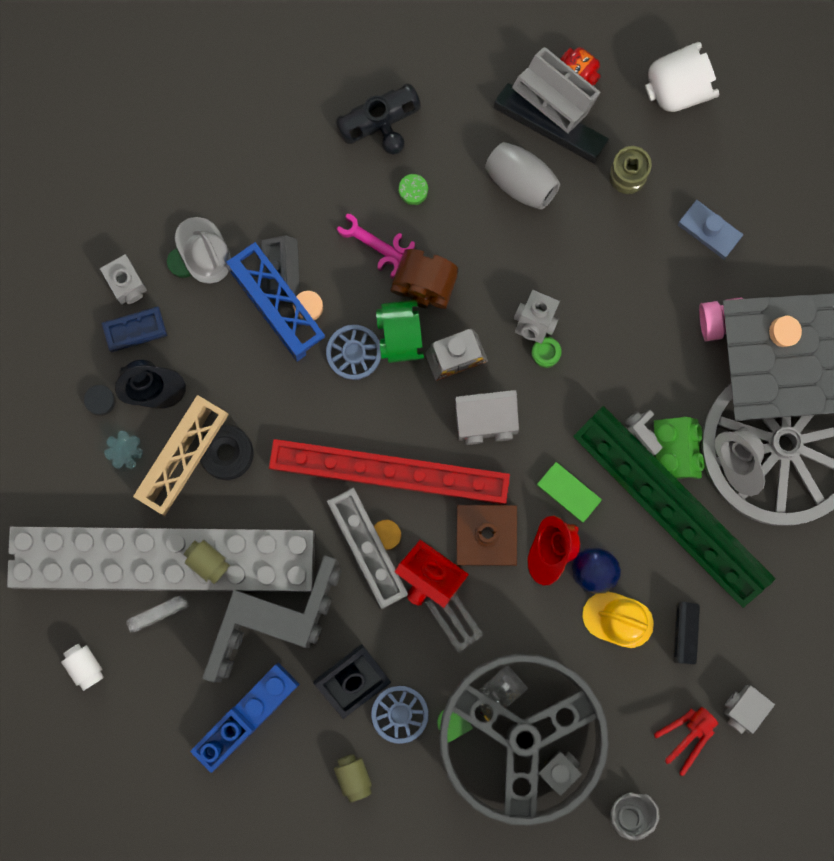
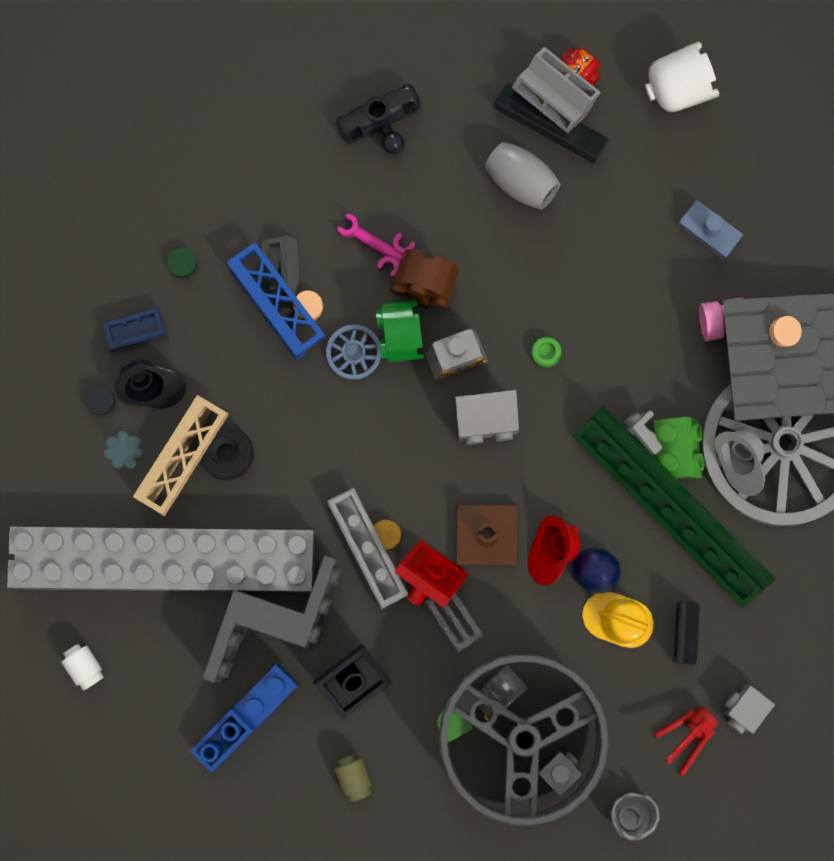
light grey brick [100,254,147,304] -> none
clear tile [126,595,190,632] -> none
light grey piece [175,217,231,284] -> none
olive brick [183,540,230,584] -> none
red plate [269,439,510,505] -> none
sand blue wheel [371,686,428,744] -> none
bright green tile [399,174,428,205] -> none
light grey brick [514,290,560,344] -> none
bright green tile [536,462,602,524] -> none
olive wheel [609,146,652,194] -> none

